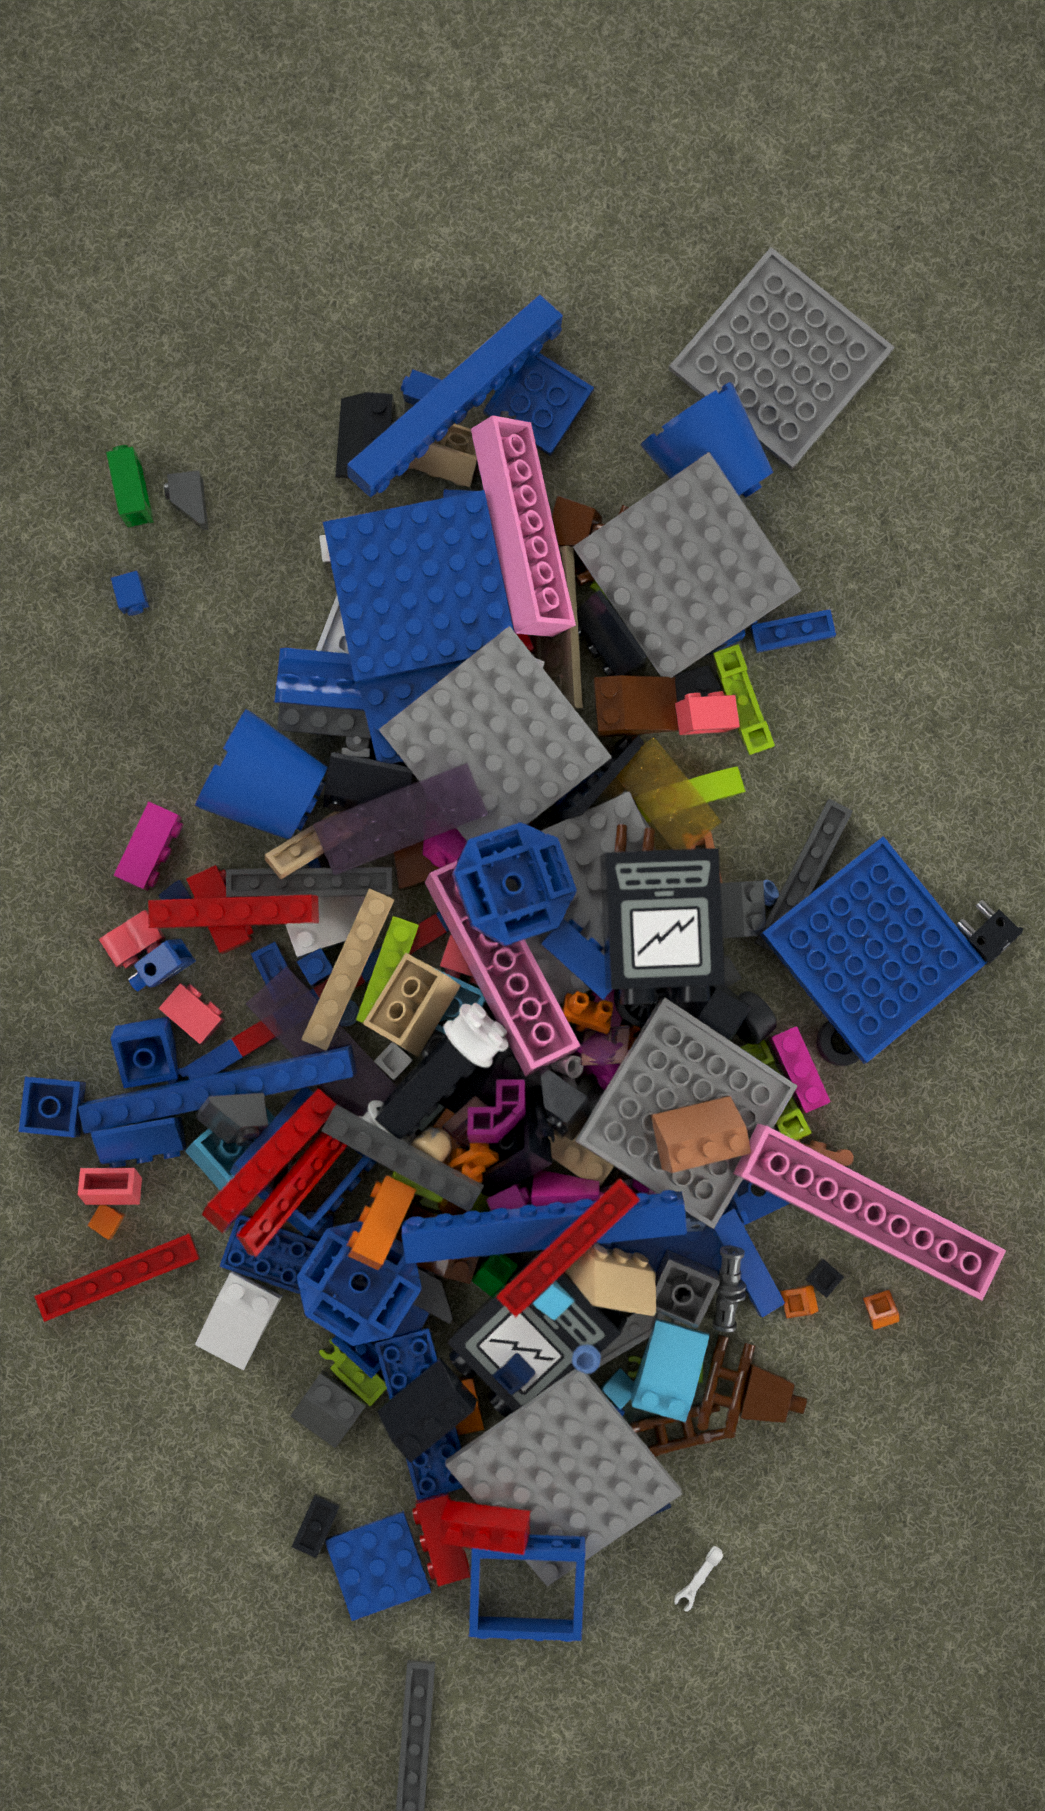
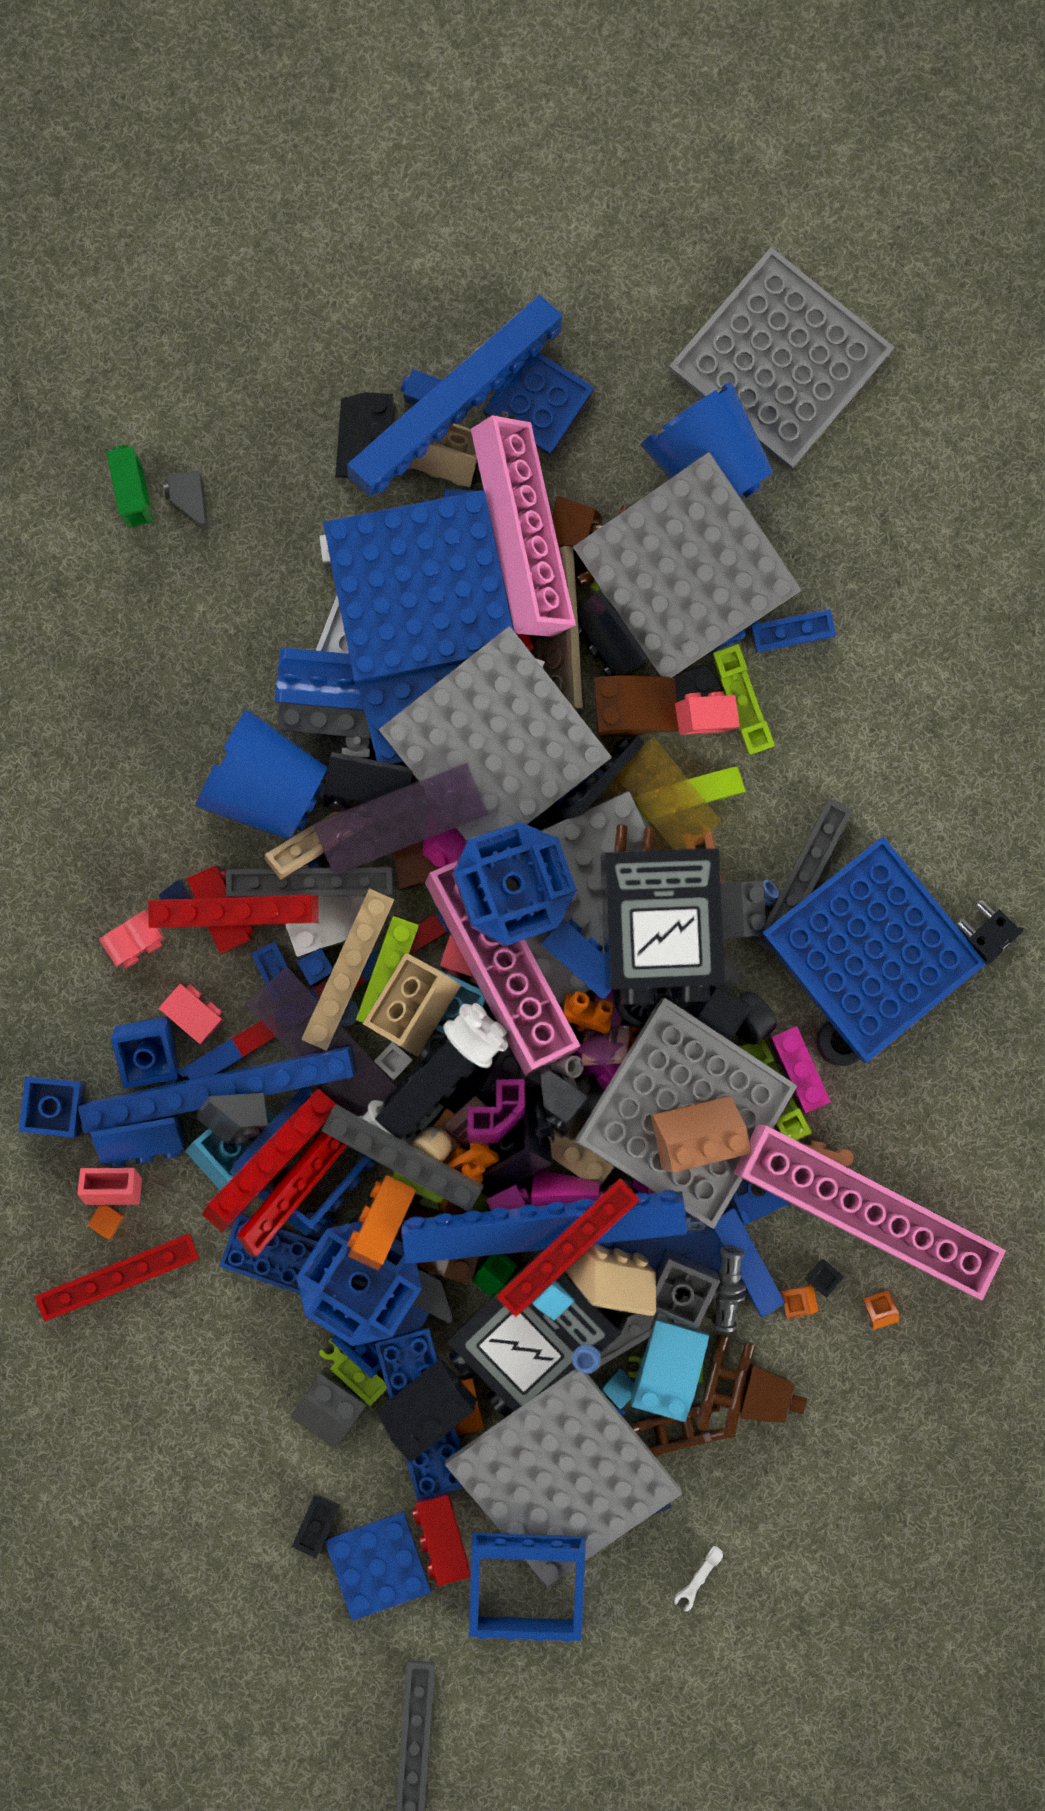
blue brick [111,571,149,616] -> none
dark pink brick [114,801,183,891] -> none
blue torso [128,939,196,991] -> none
white slope [195,1271,282,1371] -> none
red brick [440,1500,531,1555] -> none
dark blue slope [492,1353,536,1396] -> none

